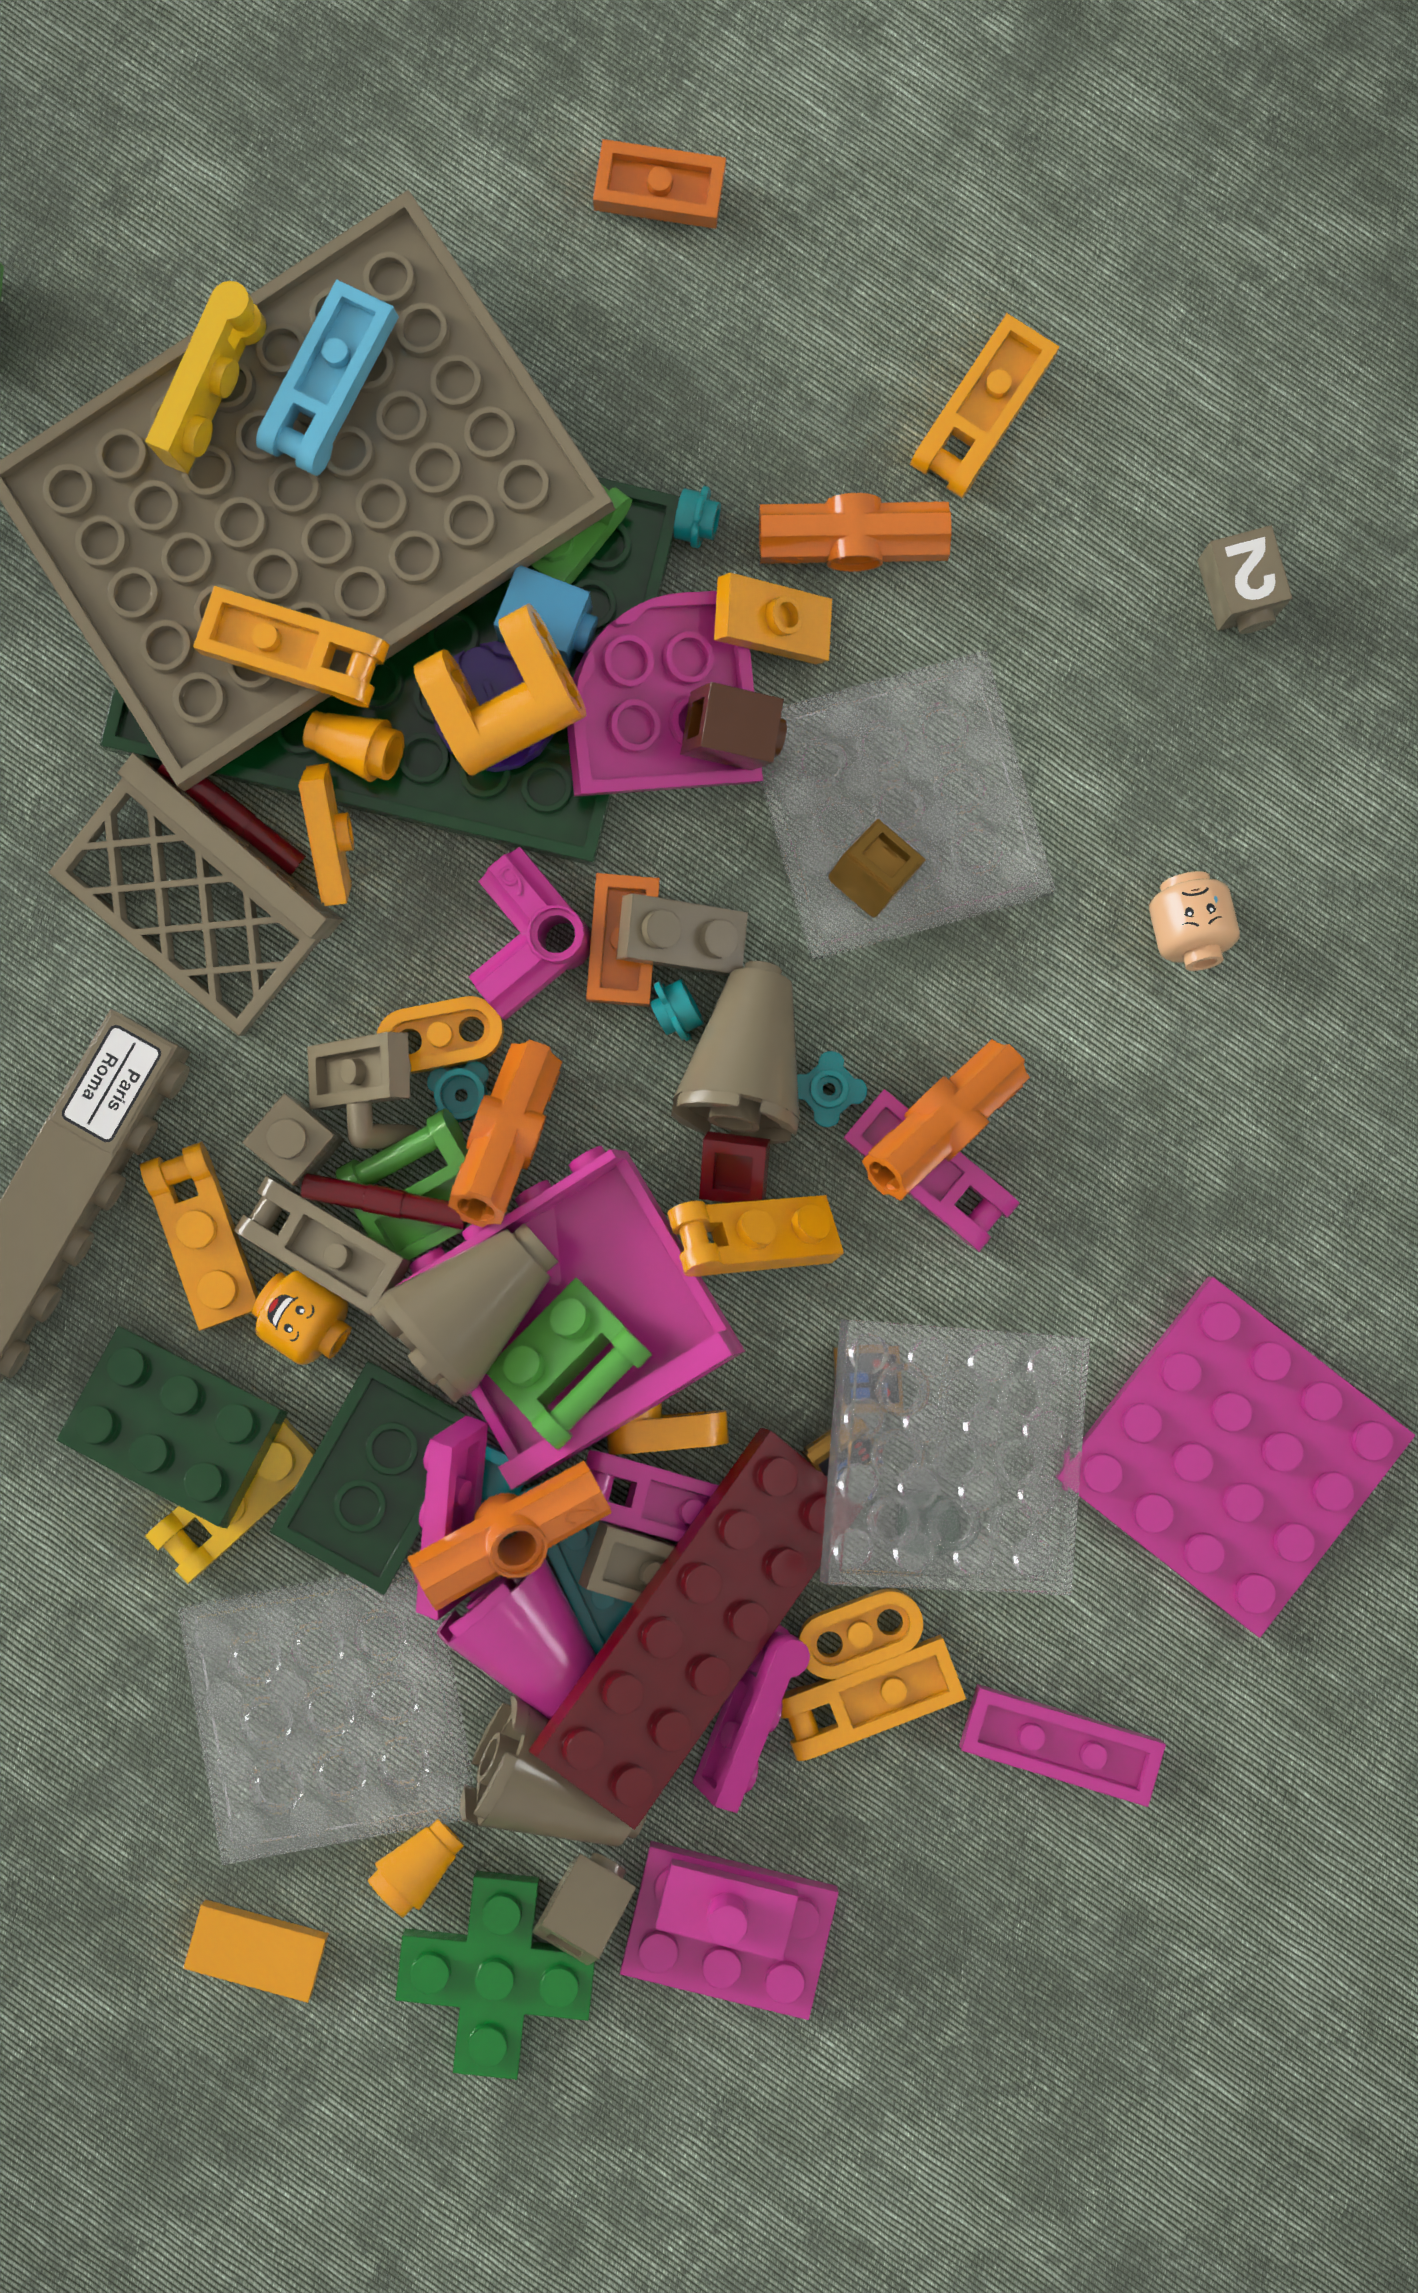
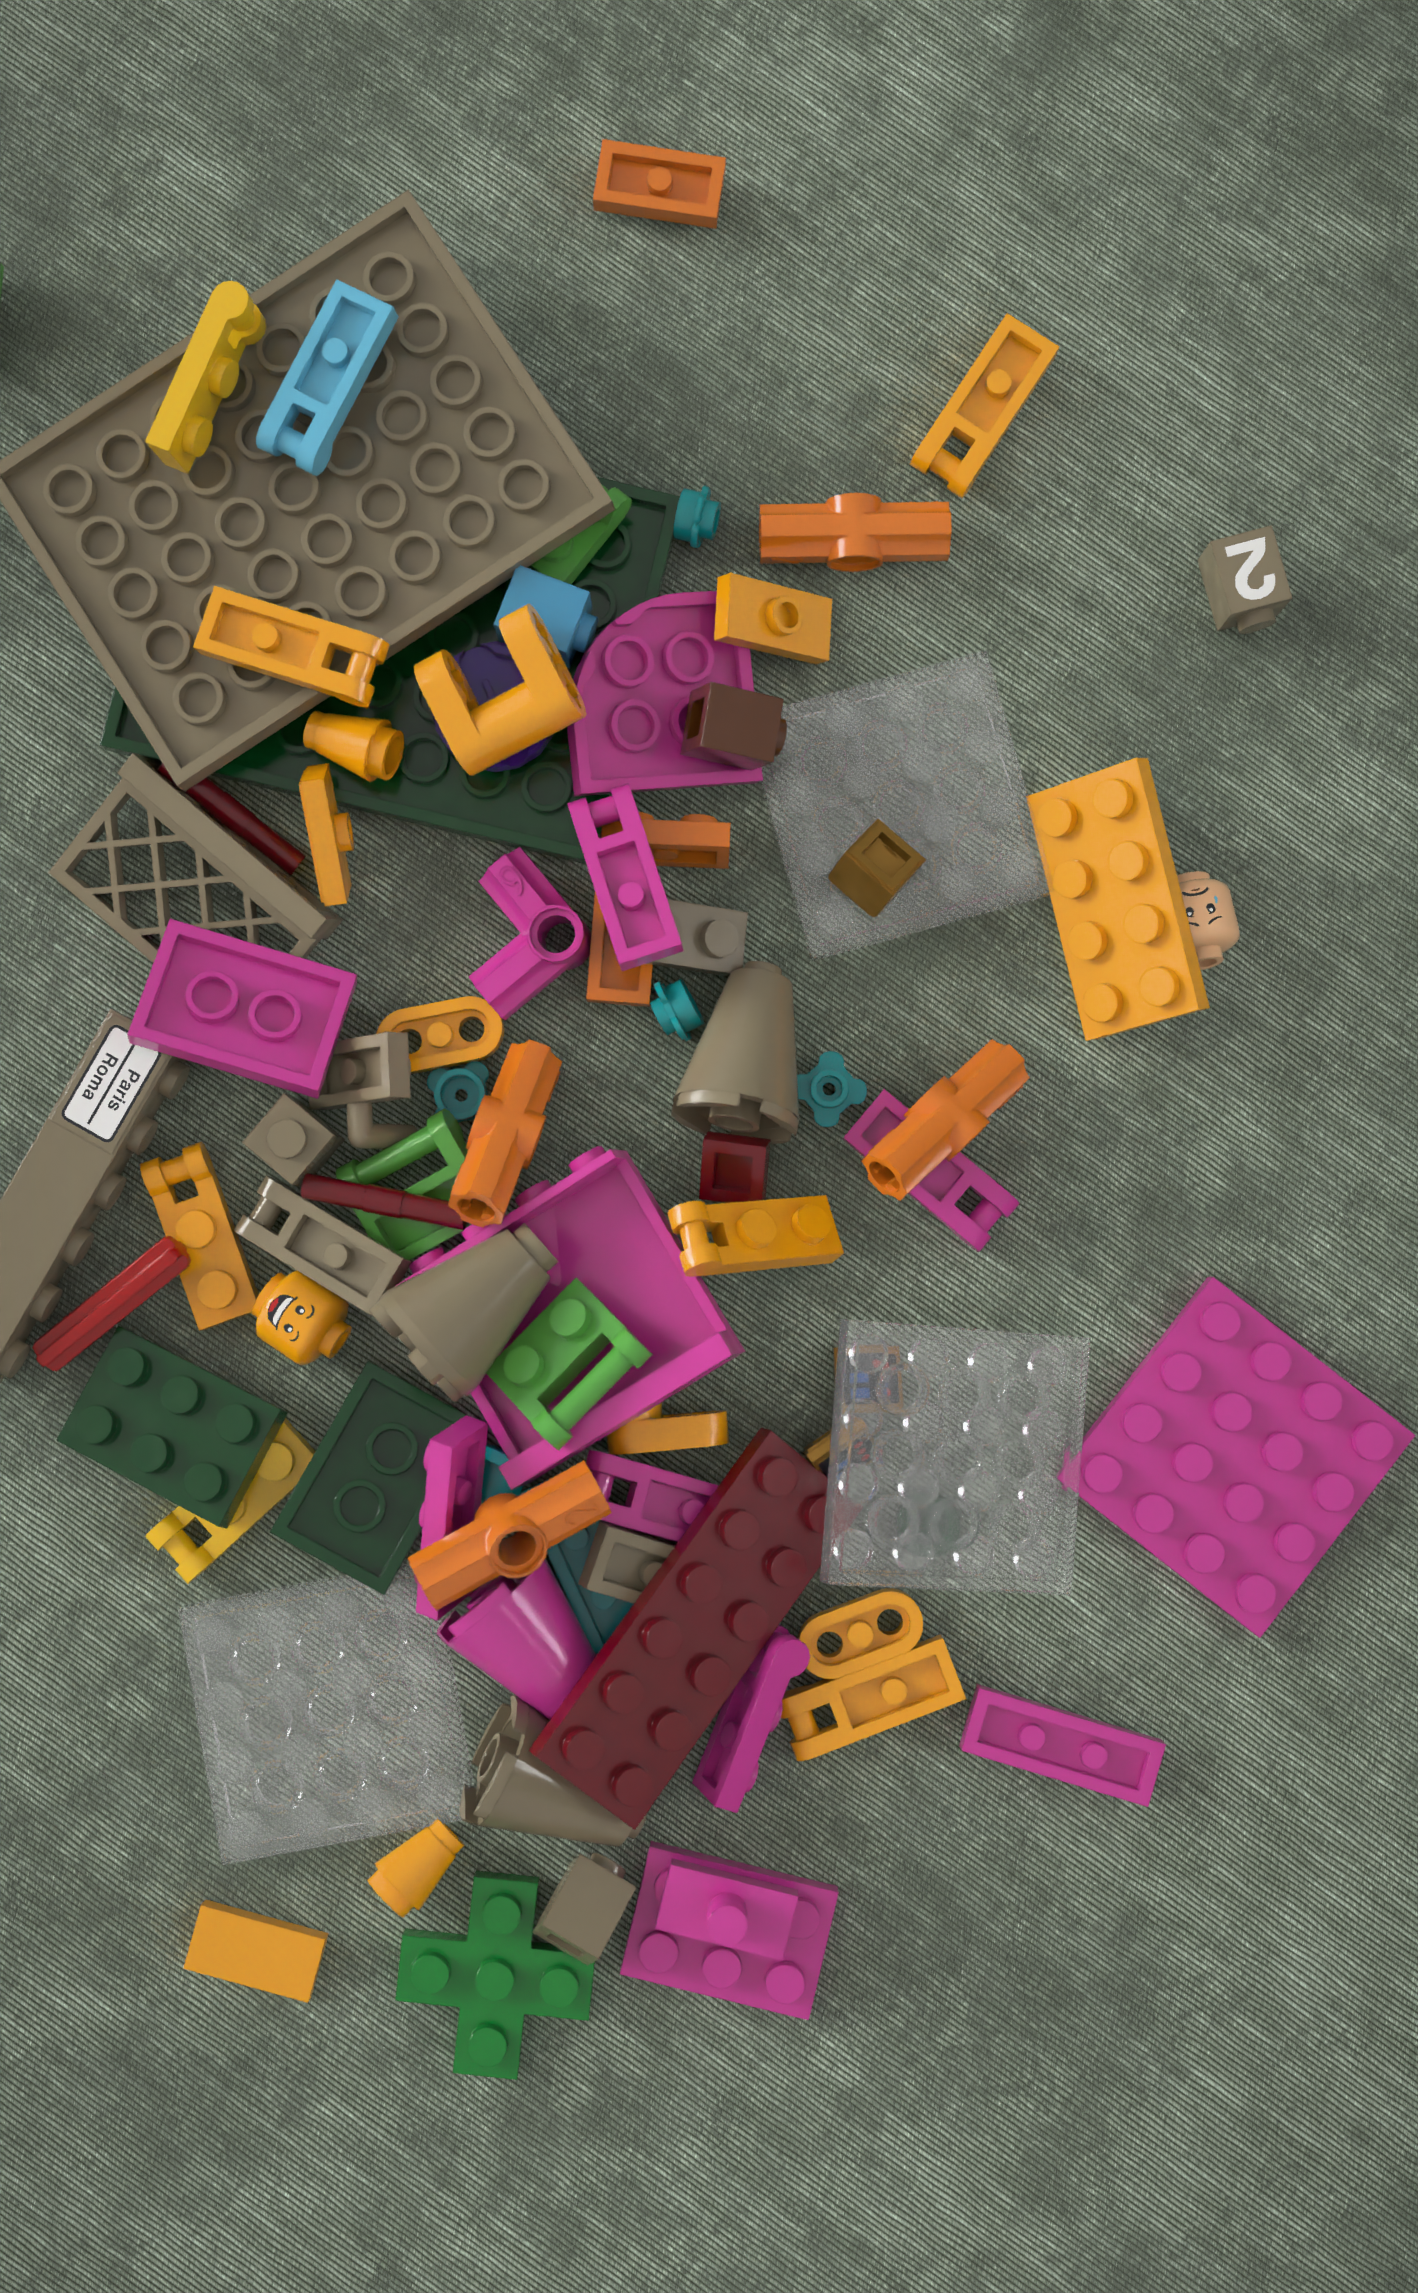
none -> red axle [32,1236,191,1371]
none -> dark pink plate [127,919,357,1099]
none -> dark pink plate [567,783,684,971]
none -> orange plate [601,812,731,869]
none -> light orange plate [1026,758,1210,1041]

